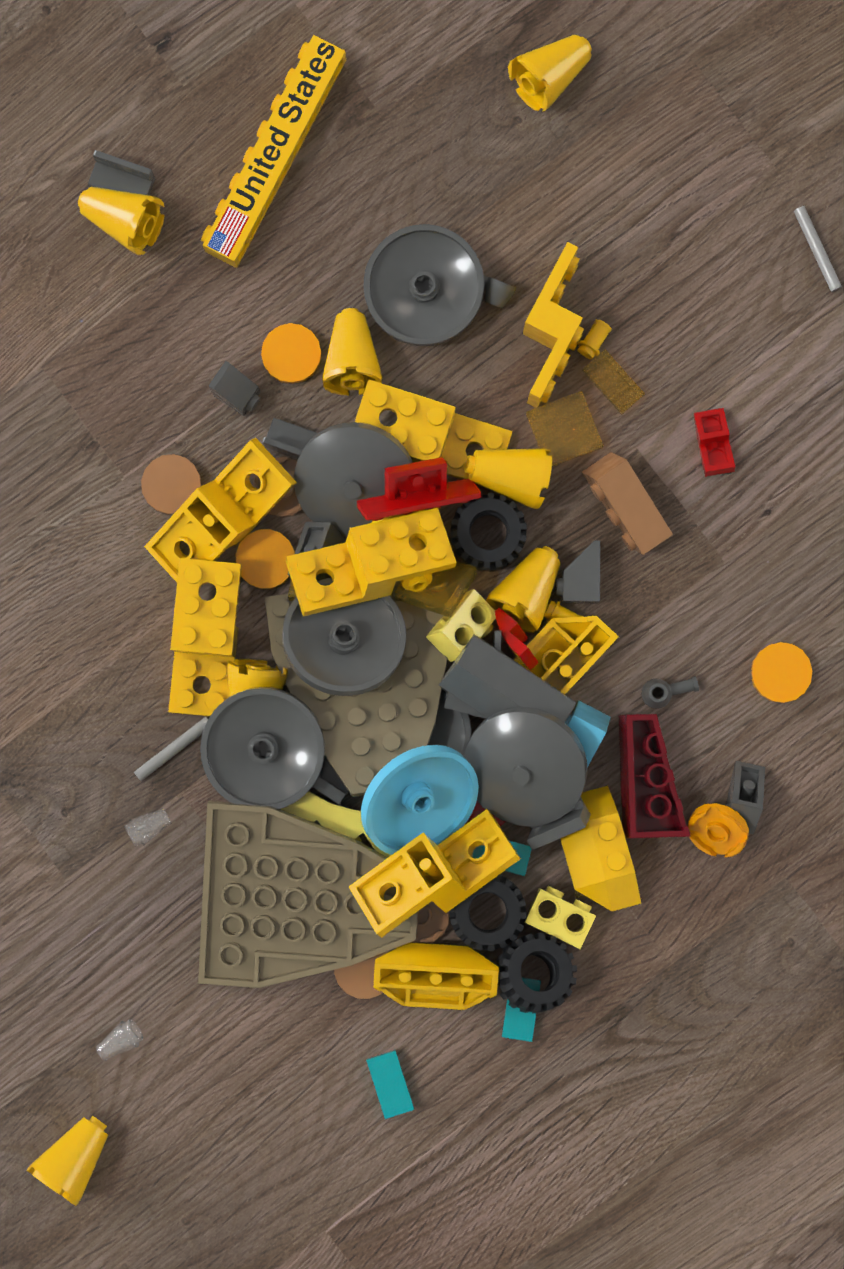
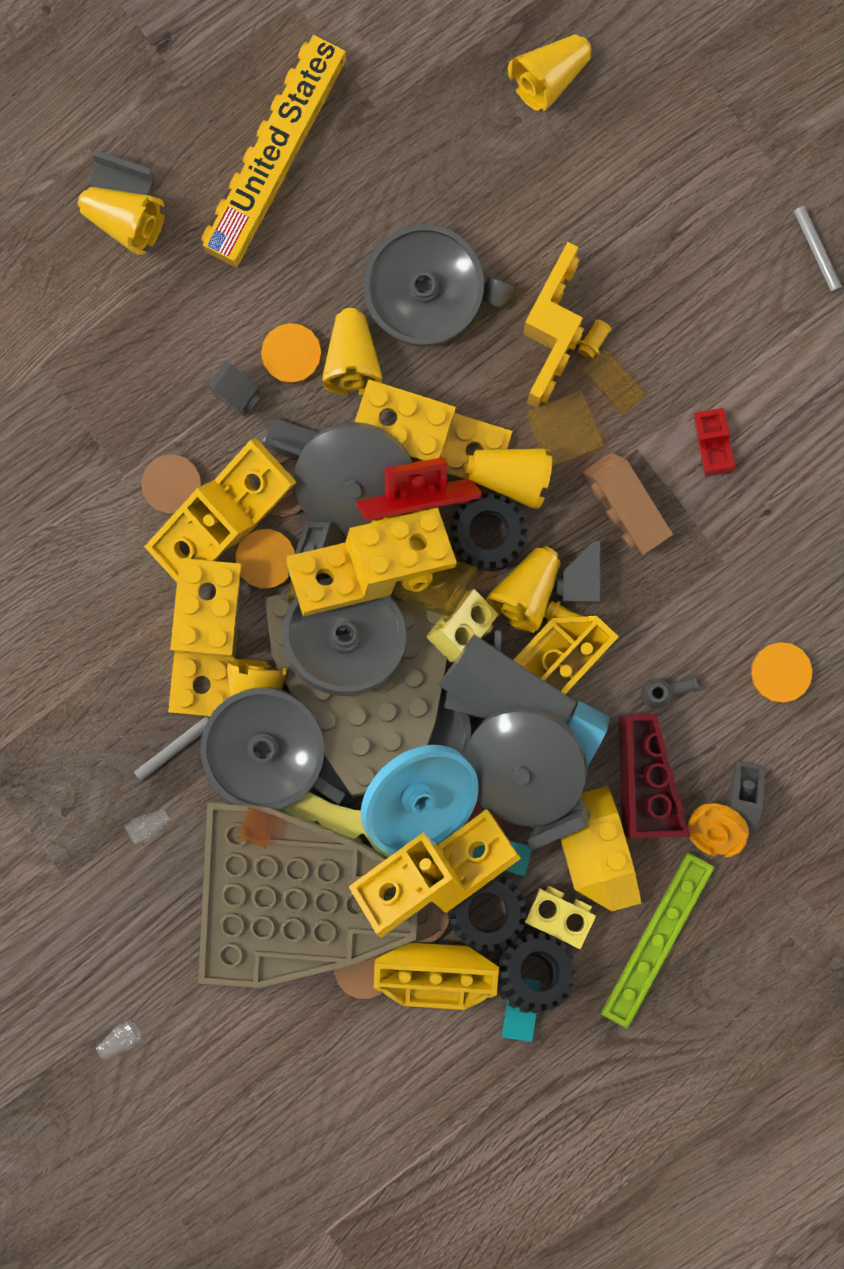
yellow cone [26,1116,108,1206] -> none
teal tile [366,1050,414,1119] -> none
red slope [495,607,539,671] -> none
none -> clear orange tile [237,807,278,849]
none -> lime tile [600,852,715,1029]

